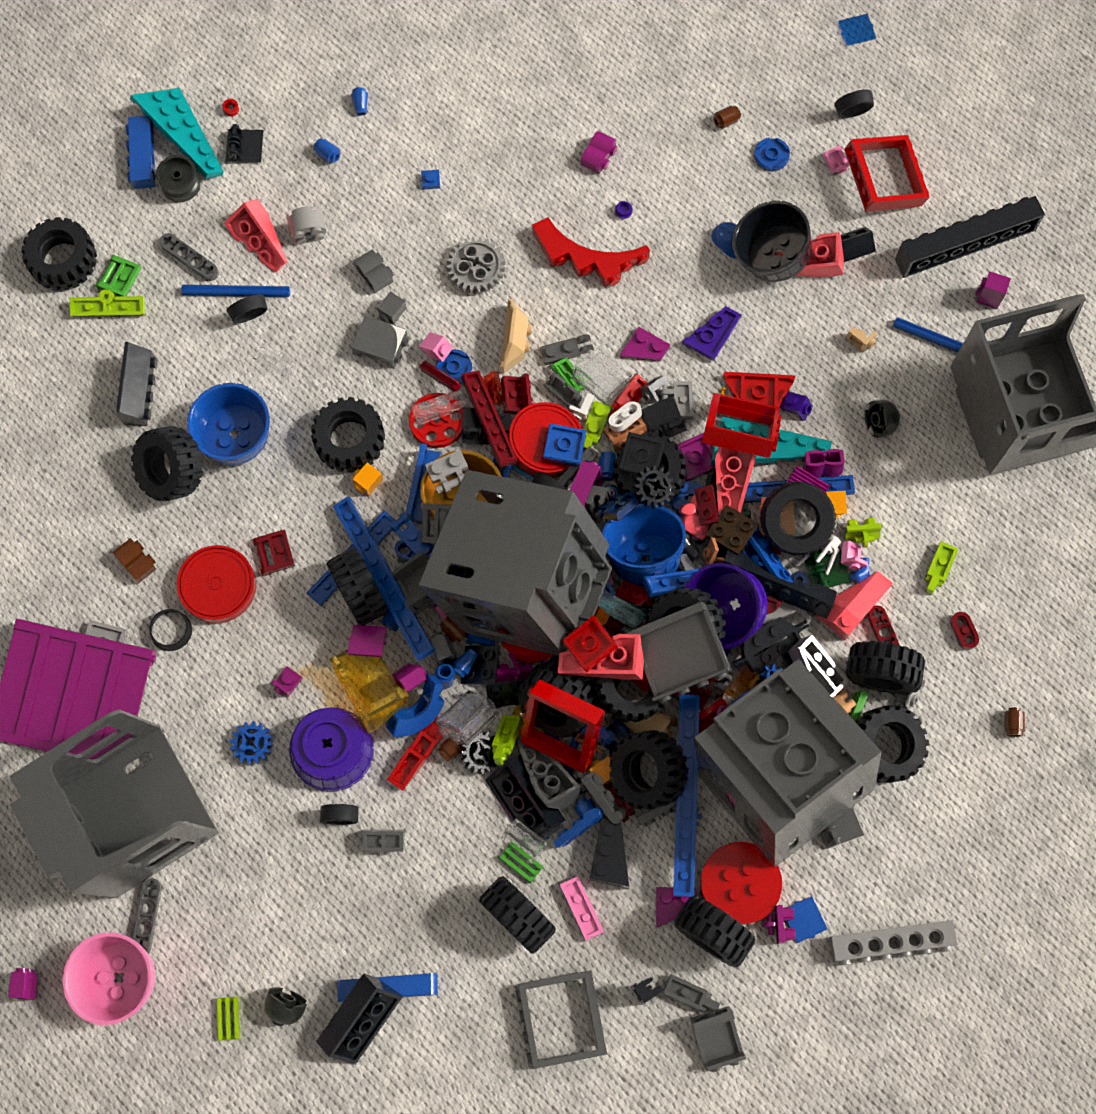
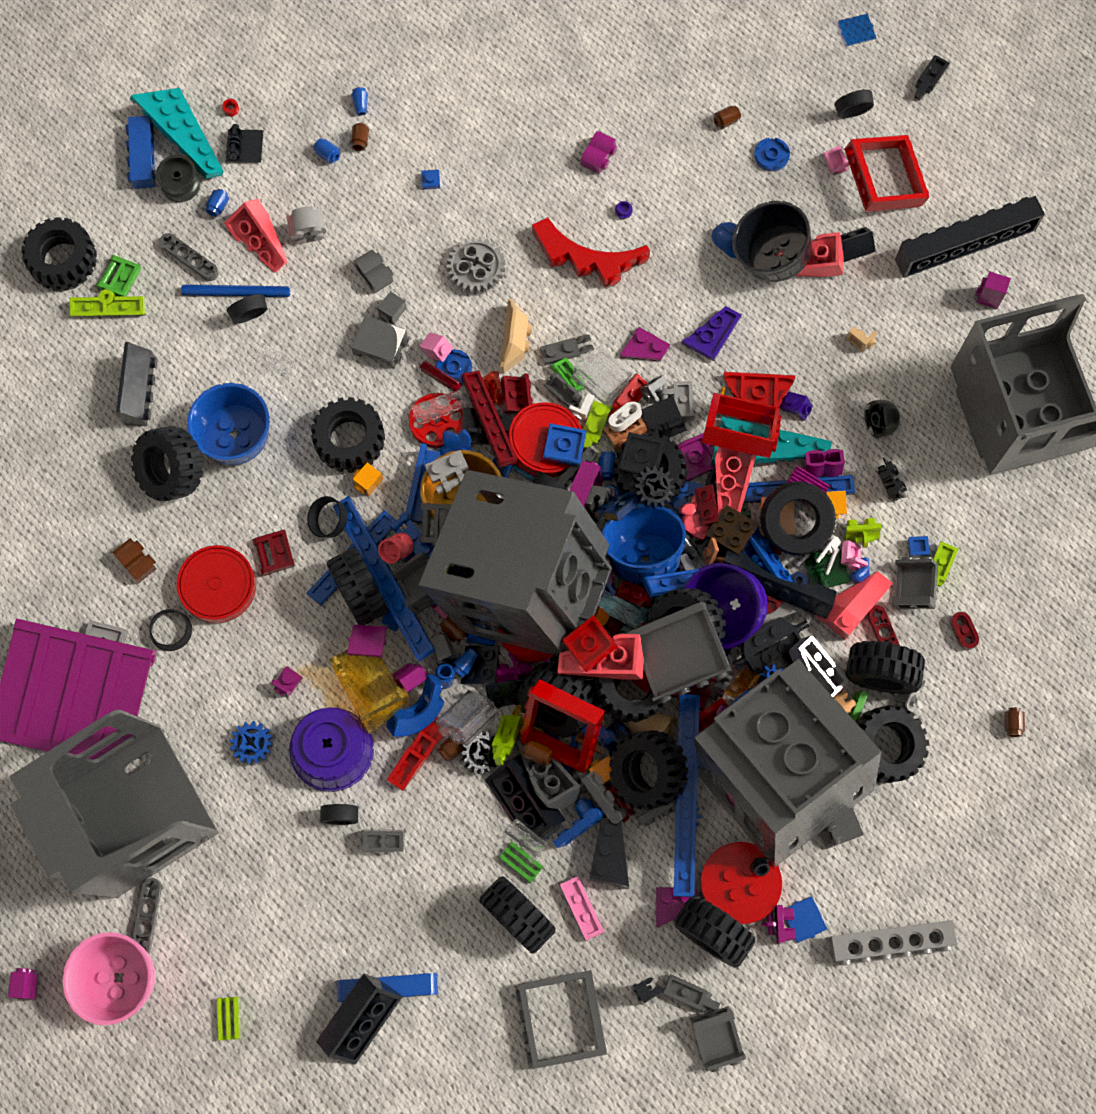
pearl dark grey cylinder [264,987,307,1026] -> none
blue axle [893,317,963,353] -> none
none -> blue brick [205,189,229,217]
none -> black tyre [307,496,347,538]
none -> reddish brown brick [350,123,369,151]
none -> coral wheel [378,532,414,564]
none -> blue plate [439,429,472,455]
none -> reddish brown brick [522,739,553,766]
none -> black plate [750,857,770,876]
none -> black hinge [877,458,908,502]
none -> dark grey panel [892,556,938,609]
none -> blue plate [907,536,930,557]
none -> black hinge [914,55,950,100]

